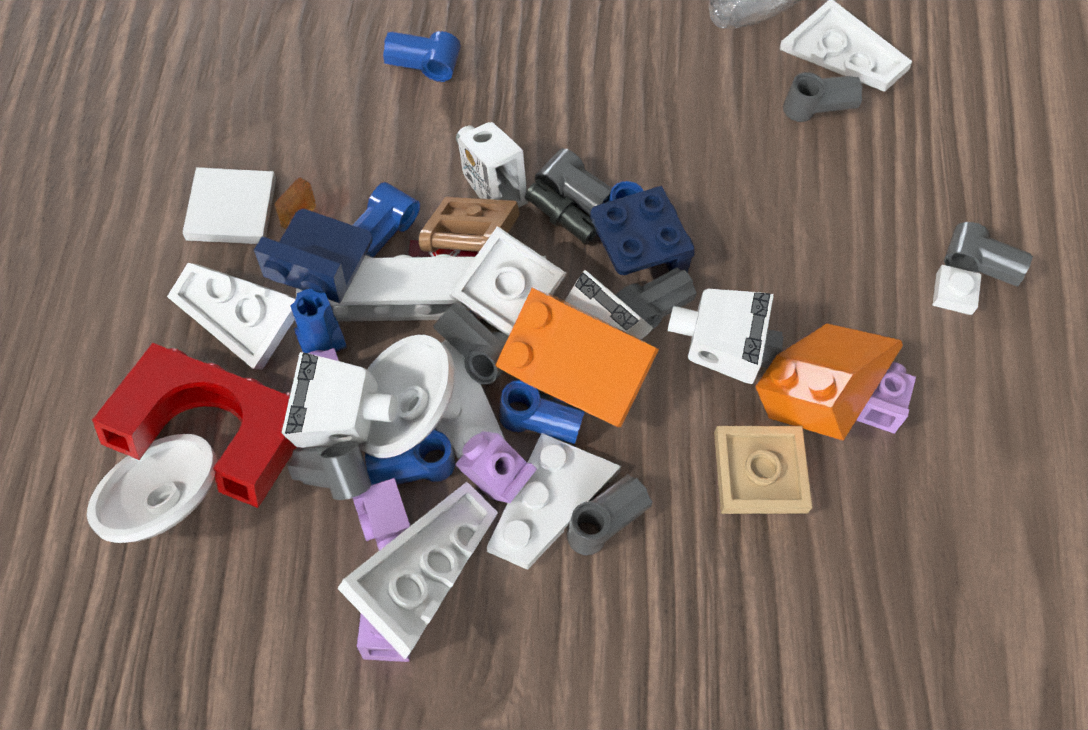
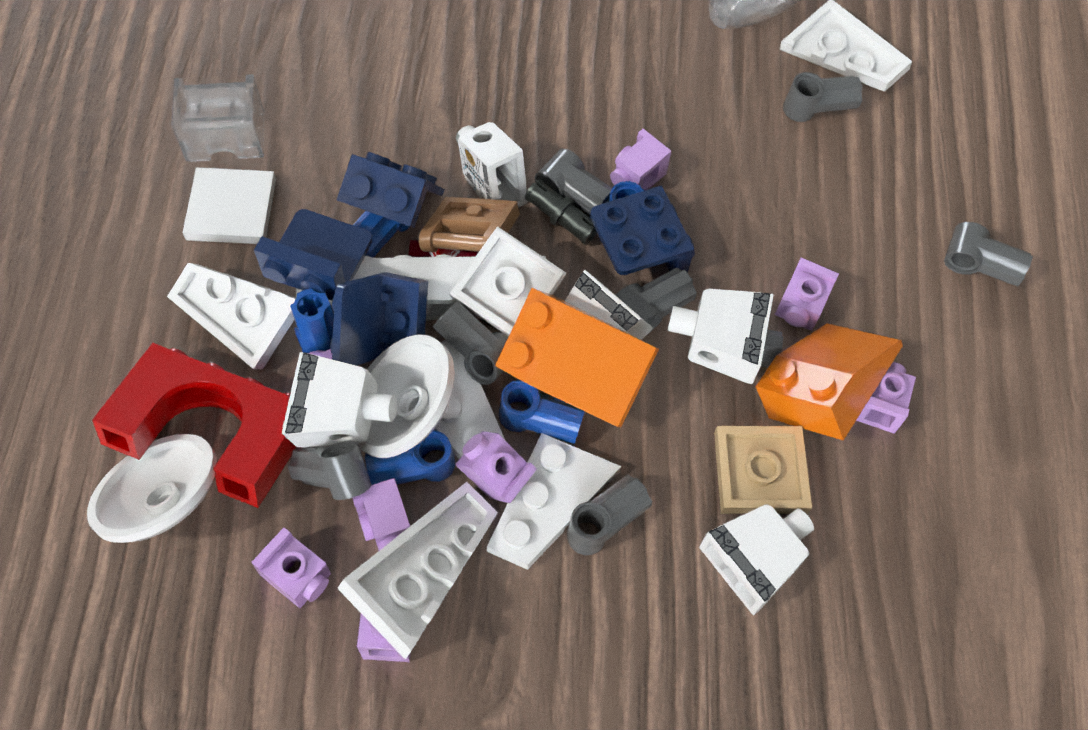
clear orange tile [275,177,316,229] -> none
blue piece [383,31,461,82] -> none
white plate [932,265,981,315] -> none
none -> clear piece [171,74,264,162]
none -> lavender brick [251,528,331,608]
none -> dark blue bracket [330,272,428,366]
none -> dark blue bracket [337,152,445,228]
none -> lavender brick [610,129,671,191]
none -> white torso [699,504,814,615]
none -> lavender brick [775,258,839,331]

